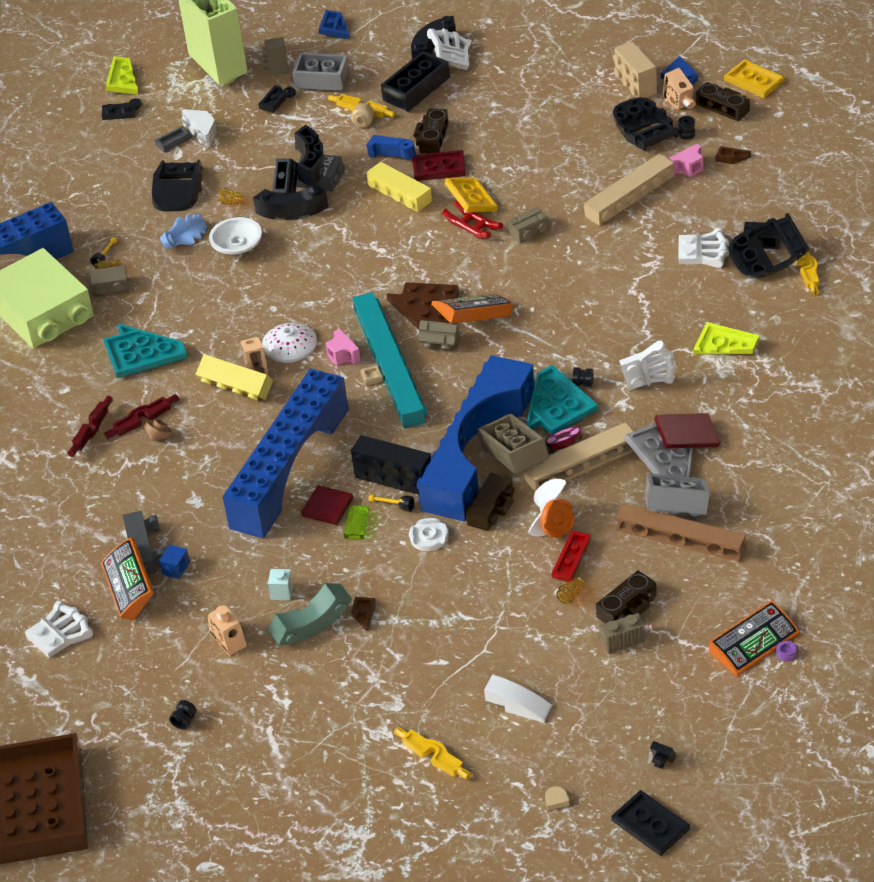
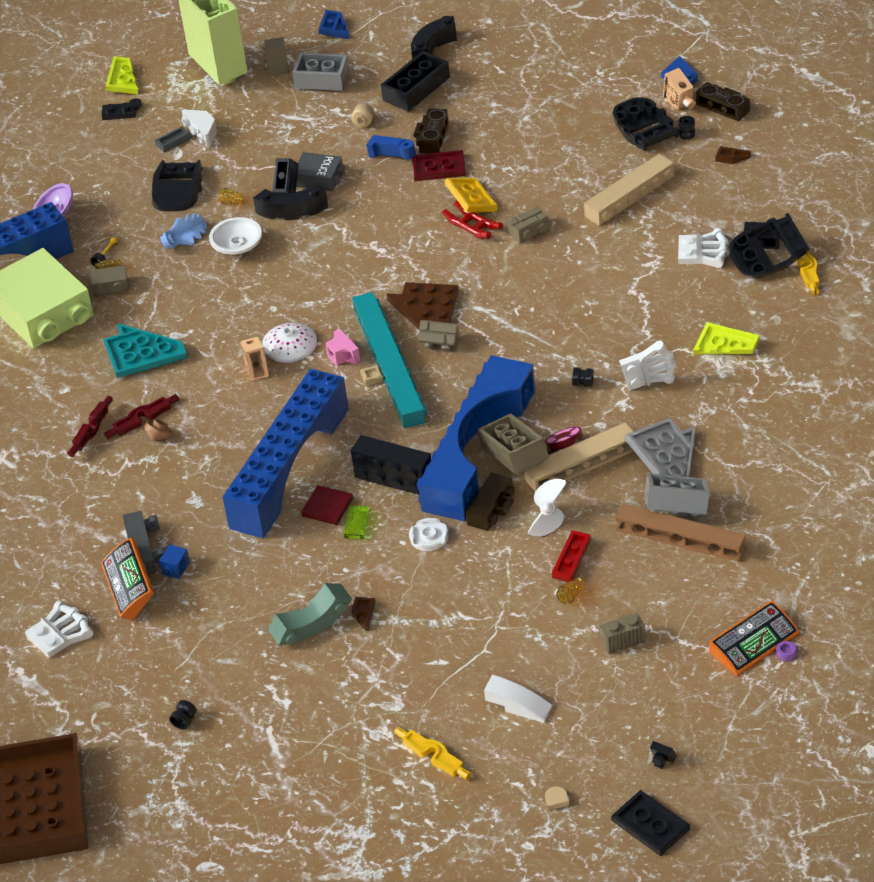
light yellow brick [195,354,273,401] -> none
light nougat torso [208,605,247,656] -> none
black hinge [258,85,296,113] -> none
light aqua brick [268,569,293,600] -> none
black brick [294,125,324,187] -> none
yellow piece [328,94,396,118] -> none
light yellow brick [367,162,432,212] -> none
hinge [368,494,415,512] -> none
white plate [427,28,472,70] -> none
orange slope [431,294,513,324] -> none
teal wing [526,365,598,435] -> none
orange tile [540,498,575,538] -> none
dark brown piece [596,570,657,624] -> none
tan brick [613,41,657,98] -> none
dark red tile [654,413,720,449] -> none
bright pink brick [670,144,703,178] -> none
yellow tile [724,59,785,98] -> none
none -> lavender dish [33,183,73,217]

